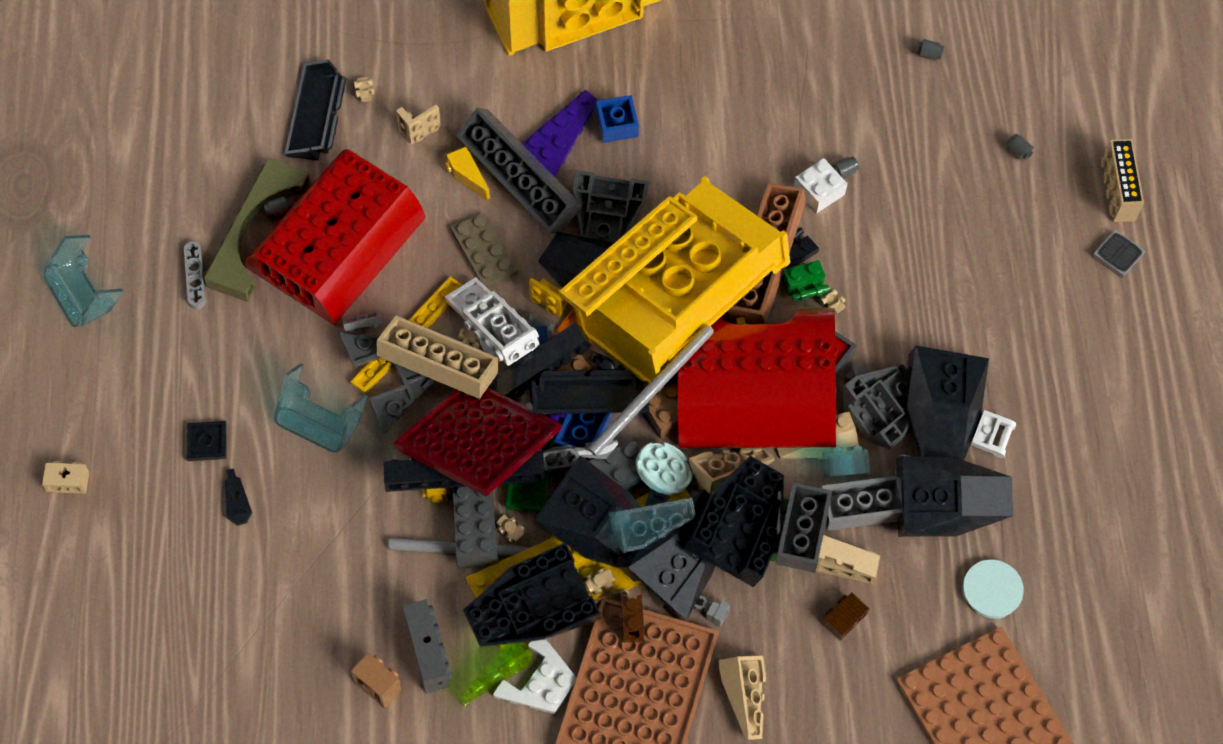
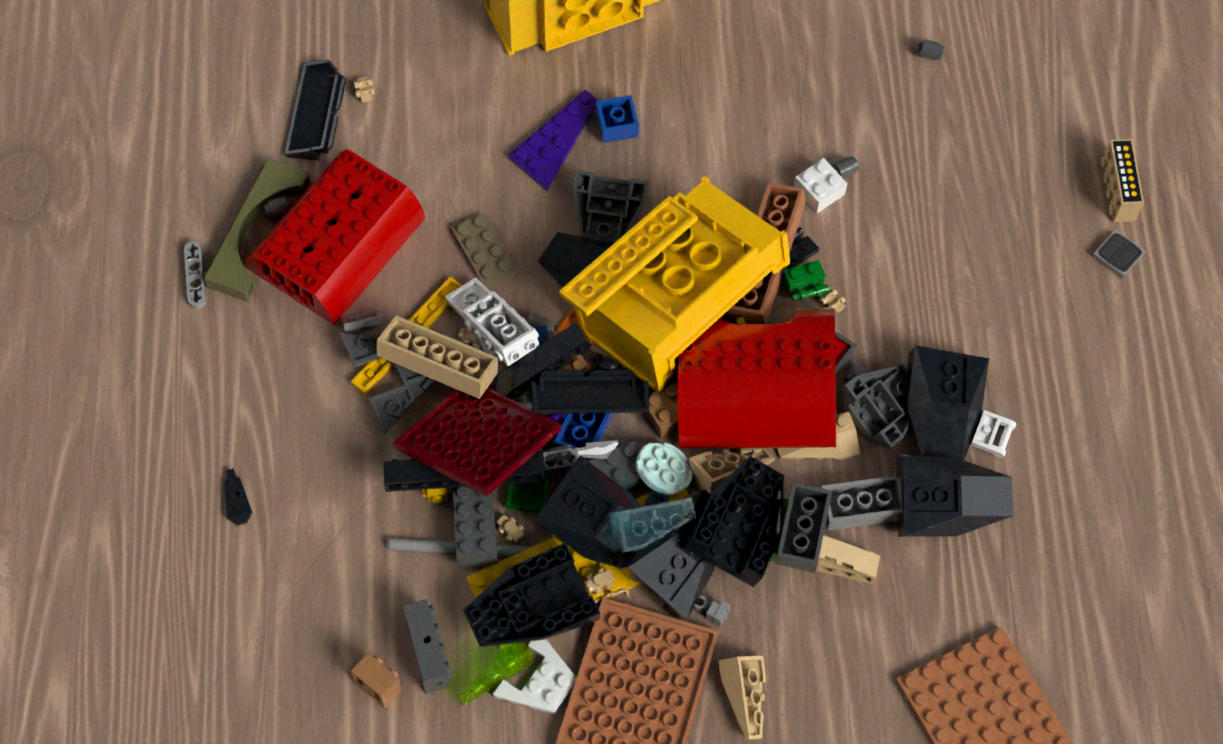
tan brick [42,461,89,494] -> none
clear light blue windscreen [43,235,124,327] -> none
black tile [186,421,227,461] -> none
clear light blue windscreen [274,363,367,453] -> none
tan bracket [396,105,441,145] -> none
yellow slope [445,147,490,200] -> none
dark grey brick [456,108,582,233] -> none
yellow bracket [529,278,571,317] -> none
light grey piece [588,325,714,457] -> none
reddish brown brick [621,595,645,643] -> none
clear light blue brick [823,446,870,477] -> none
reddish brown brick [823,592,870,641] -> none
light aqua tile [962,560,1024,619] -> none
dark grey brick [1006,133,1034,160] -> none

